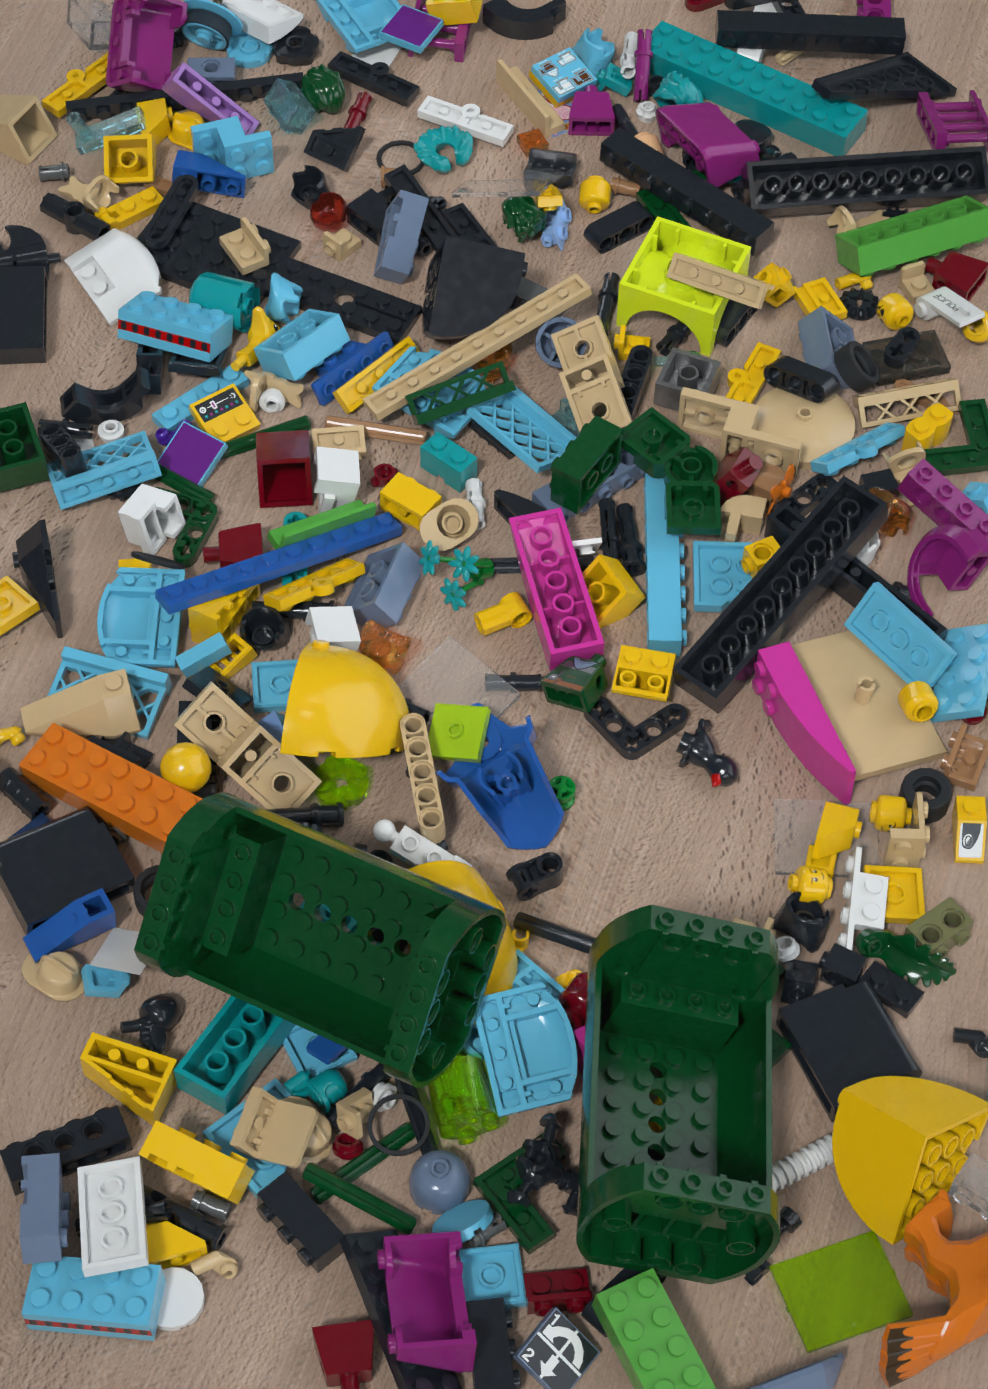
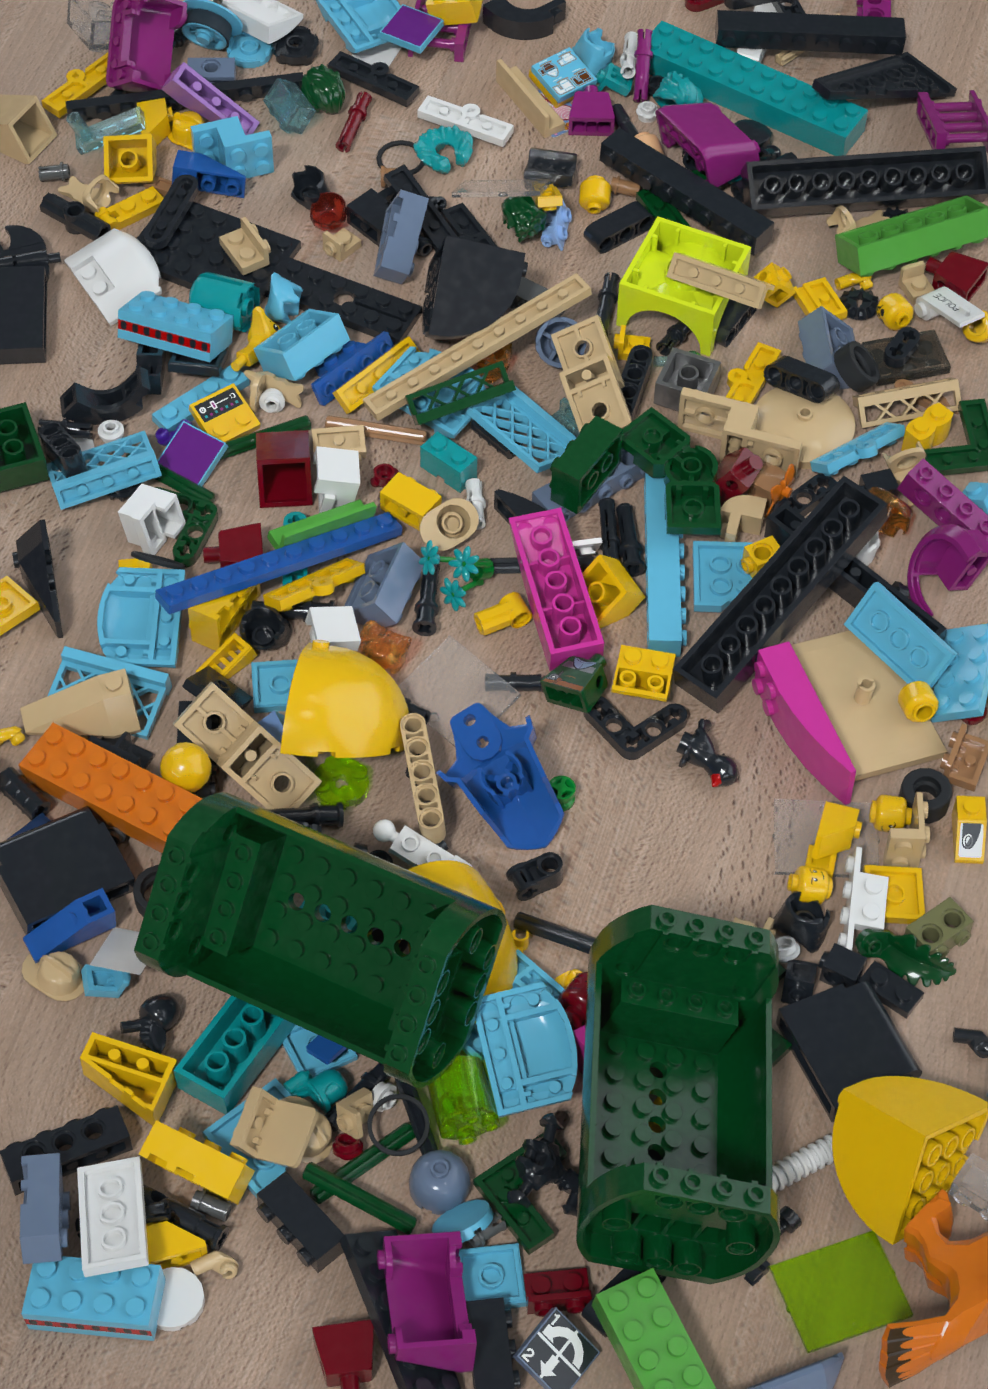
medium azure piece [175,632,232,678] -> none
black wing [304,126,366,172] -> none
lime plate [428,703,491,763] -> none
clear orange plate [517,128,549,157] -> none
none -> black pin [412,564,440,636]

